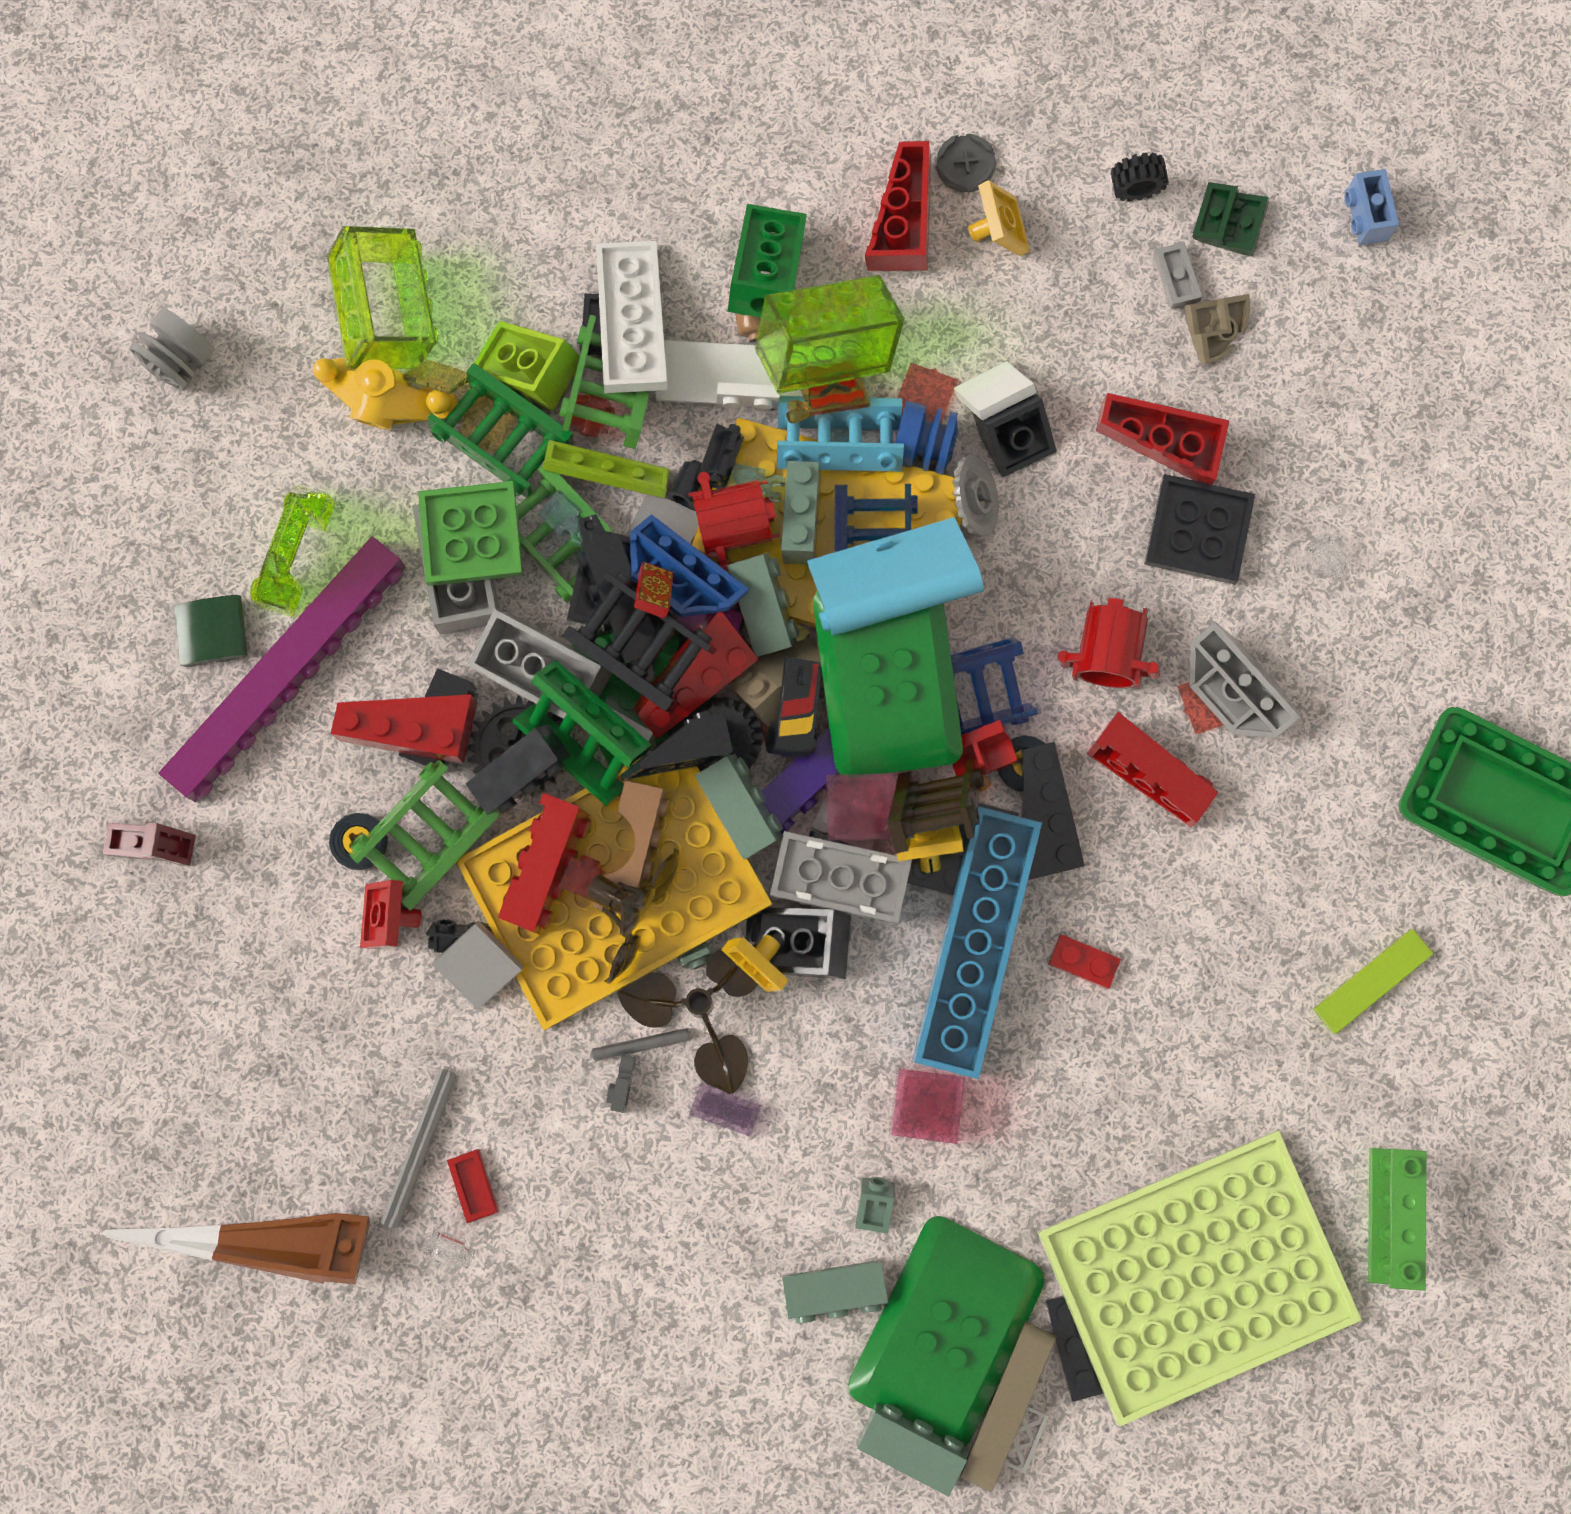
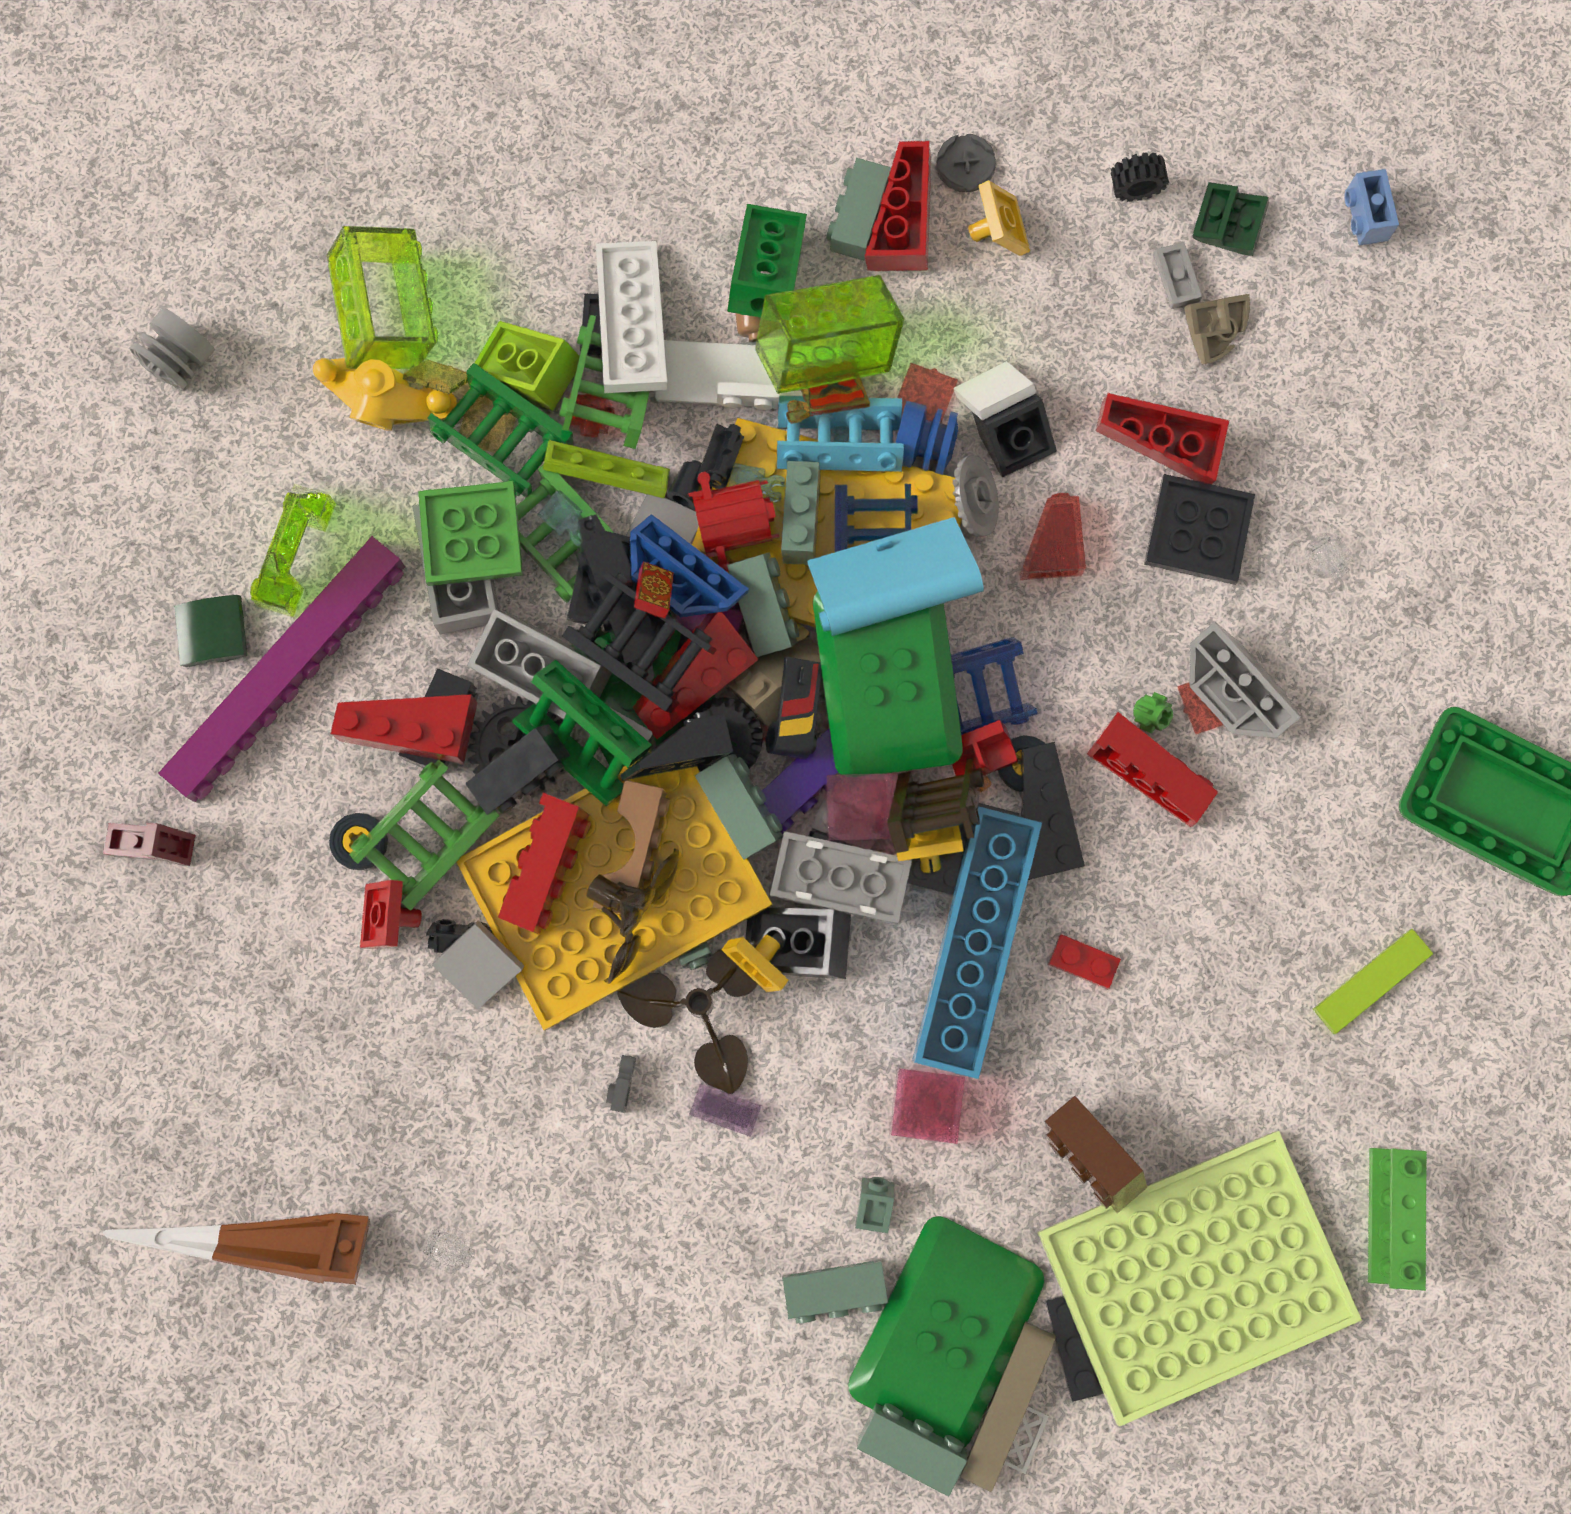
light grey axle [381,1069,456,1229] -> none
red tile [447,1149,500,1223] -> none
clear red brick [559,855,607,902] -> none
flat silver bar [592,1028,690,1061] -> none
red container [1057,598,1160,689] -> none
none -> sand green brick [826,158,891,261]
none -> clear red slope [1019,493,1086,580]
none -> reddish brown brick [1045,1096,1147,1213]
none -> bright green gear [1133,692,1173,734]

